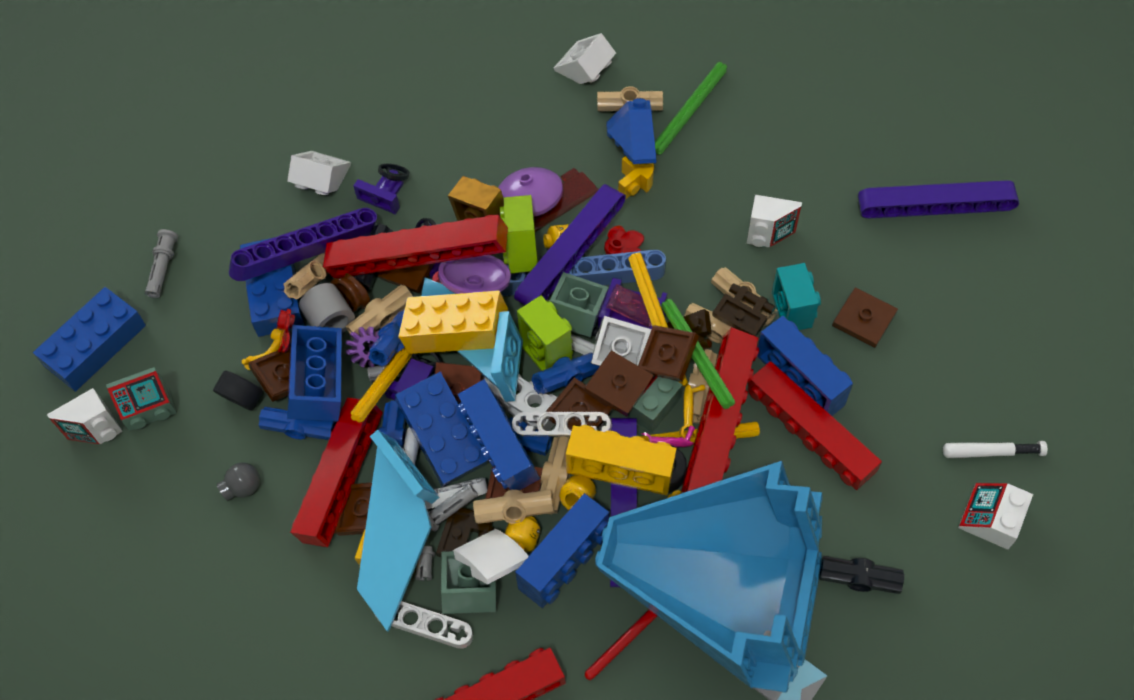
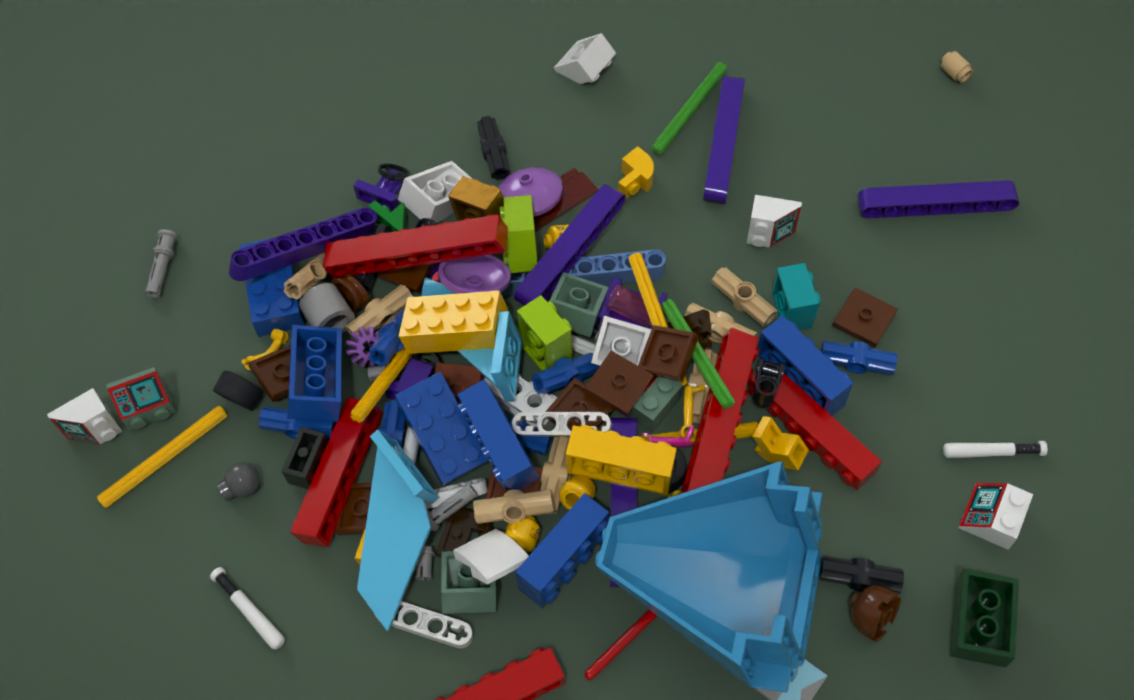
blue brick [33,287,146,392] -> none
red plate [277,309,295,352] -> none
white slope [287,151,351,195] -> none
tan piece [597,86,663,111] -> none
red plate [604,225,644,255] -> none
blue wedge [606,98,656,164] -> none
dark brown plate [712,283,776,336] -> none
none -> yellow axle [97,406,227,508]
none -> white piece [210,567,285,650]
none -> pearl dark grey brick [281,427,328,489]
none -> green slope [368,200,407,232]
none -> white slope [398,161,472,224]
none -> black piece [477,116,510,180]
none -> dark purple beam [703,76,745,203]
none -> yellow brick [752,416,809,471]
none -> black piece [753,357,785,408]
none -> blue piece [821,340,898,375]
none -> reddish brown cylinder [849,585,901,642]
none -> tan brick [941,51,973,83]
none -> dark green brick [950,569,1019,668]

